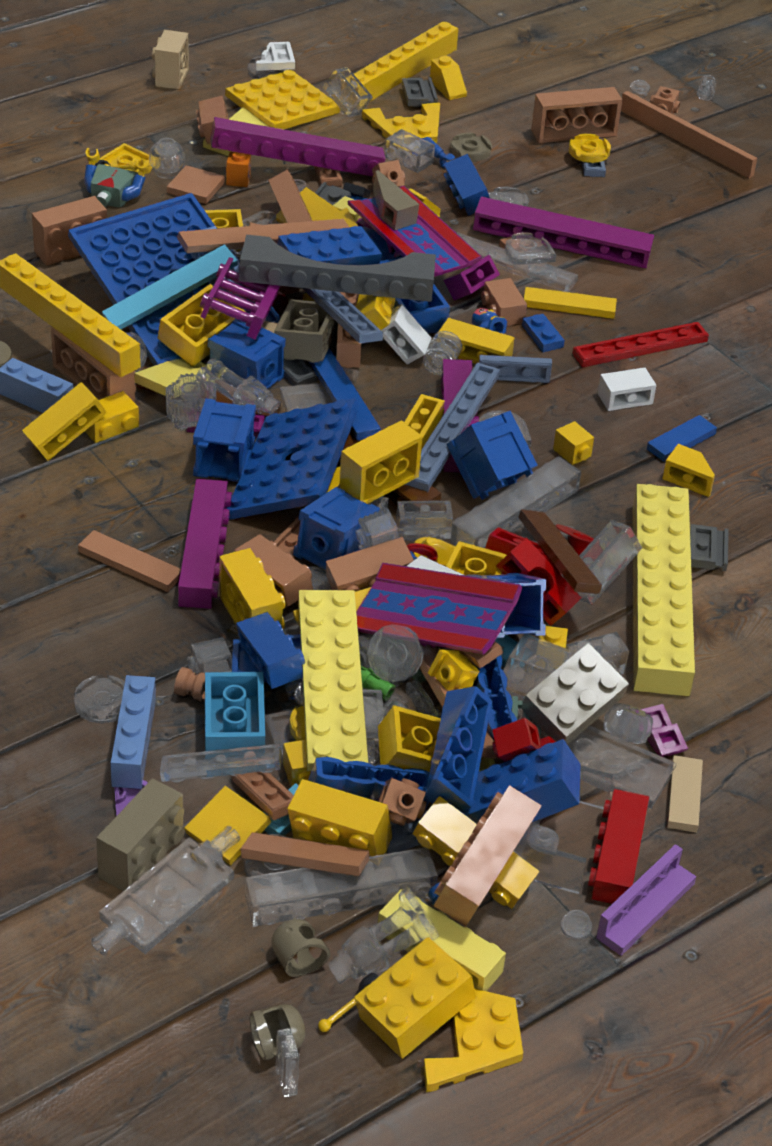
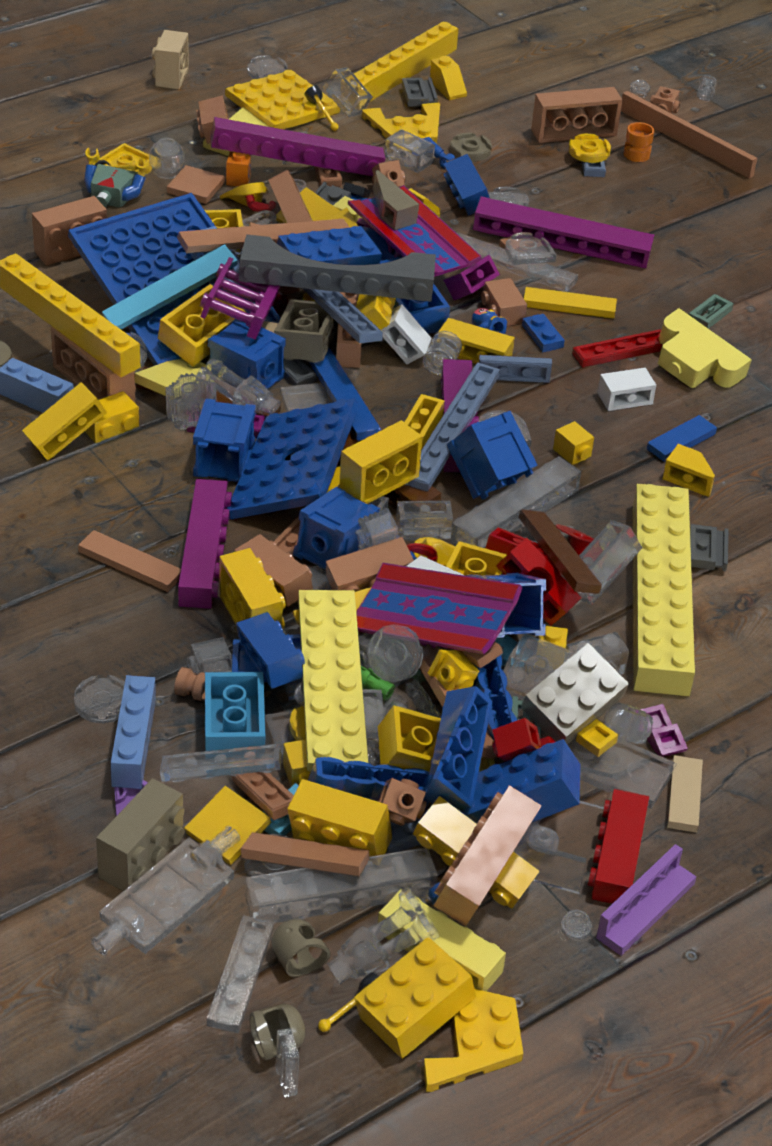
white wing [256,42,295,71] -> none
none -> clear plate [207,915,274,1033]
none -> yellow piece [219,182,276,213]
none -> hinge [304,85,339,131]
none -> yellow plate [576,719,618,757]
none -> orange wheel [623,122,654,162]
none -> light yellow brick [658,308,752,388]
none -> sand green tile [689,294,734,329]

